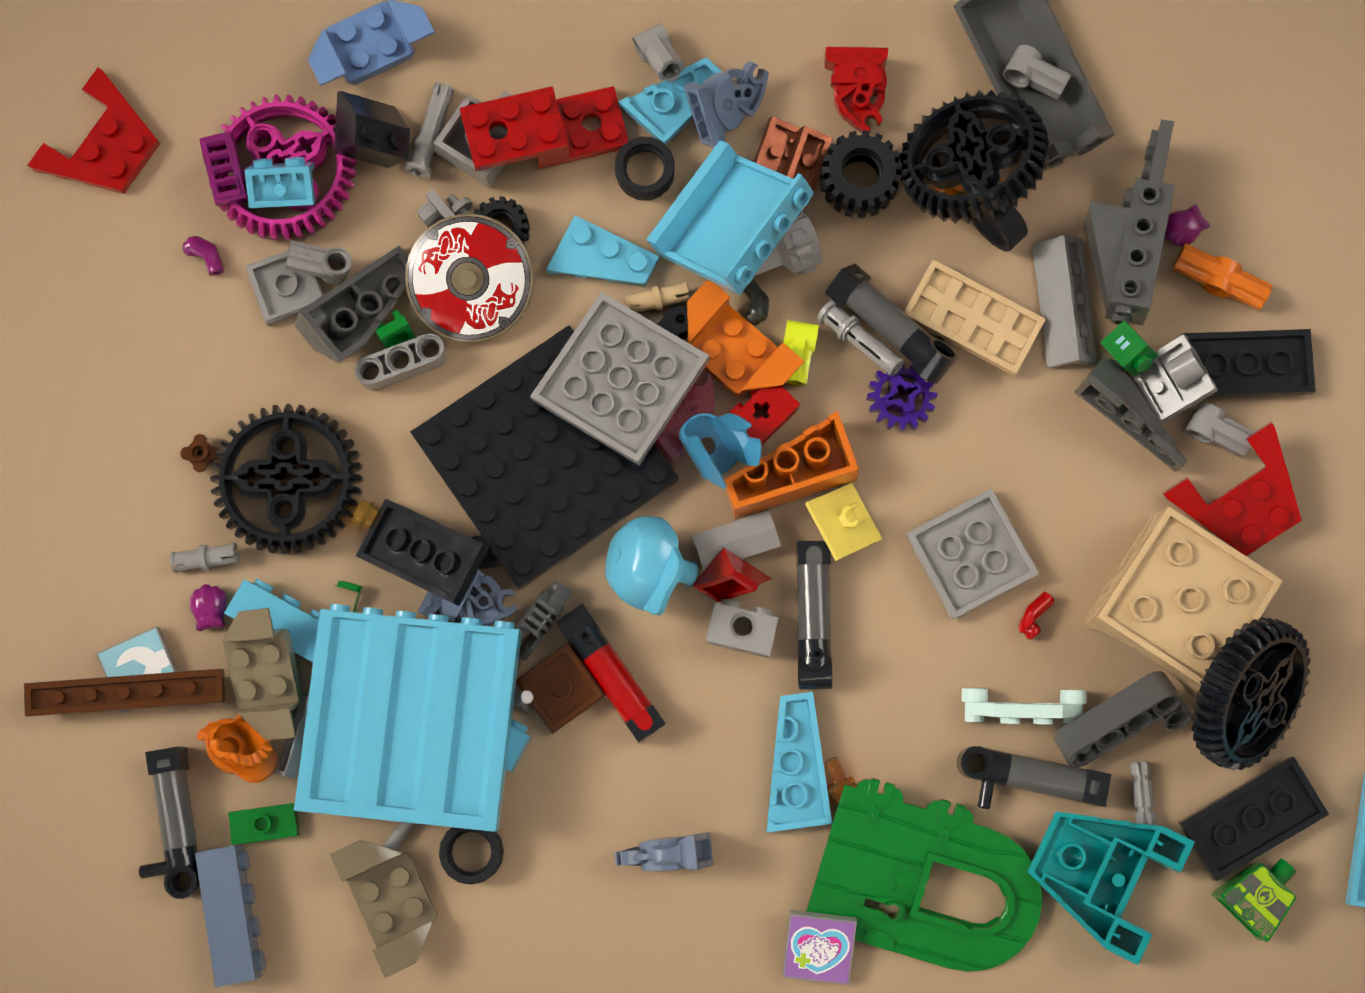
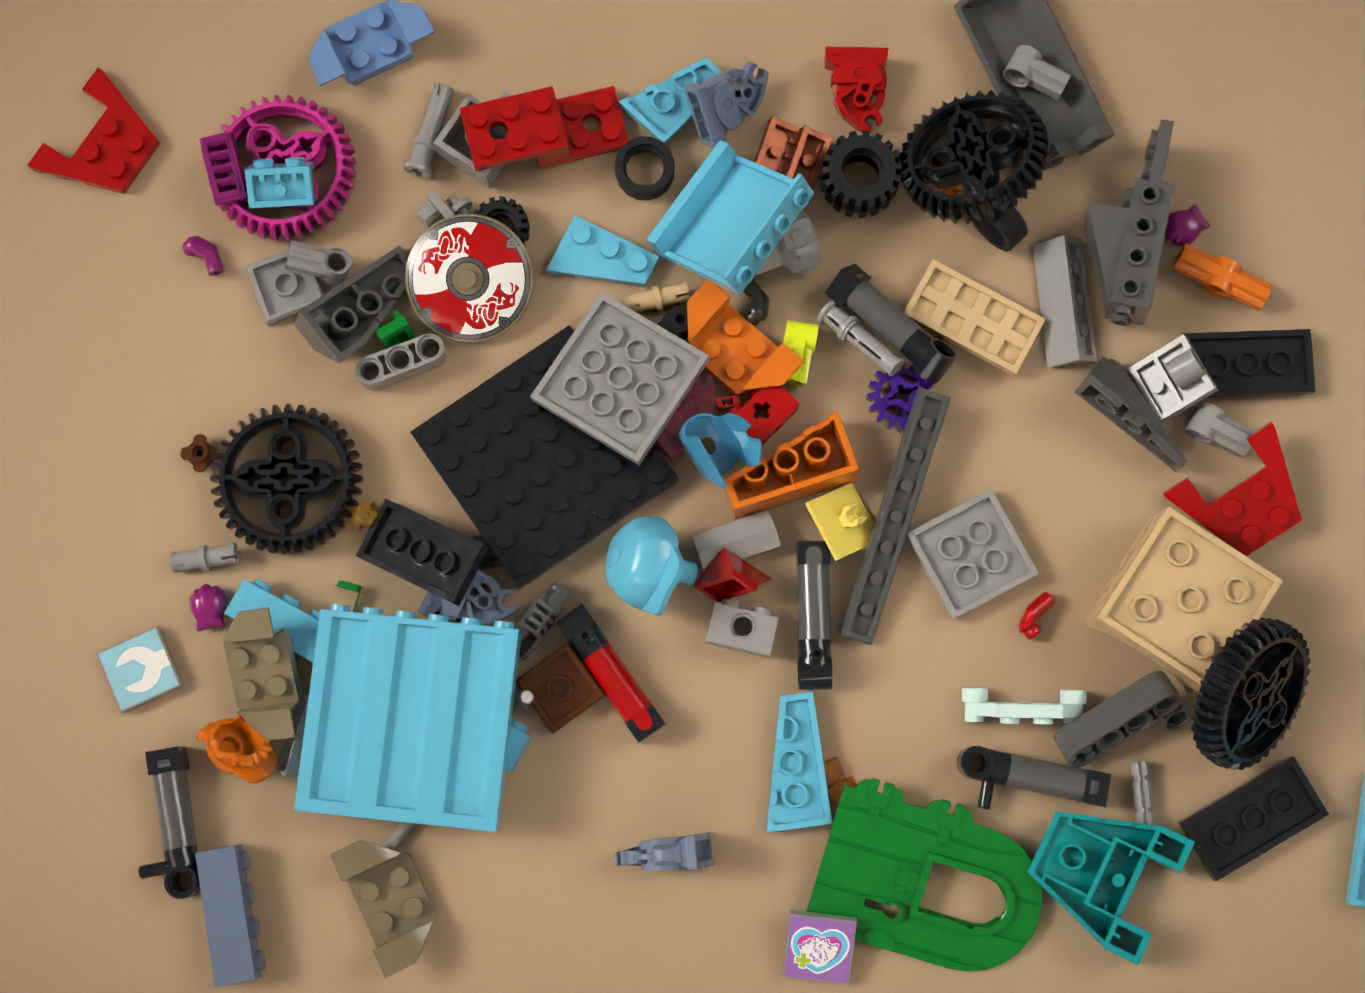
reddish brown plate [24,669,226,717] -> none
green plate [228,803,300,845] -> none
black slope [334,91,410,168] -> none
black tyre [439,827,504,885] -> none
light grey piece [632,23,684,83] -> none
green brick [1100,320,1159,377] -> none
torso [1211,858,1296,942] -> none
none -> red piece [715,394,739,411]
none -> dark grey tile [838,387,951,645]

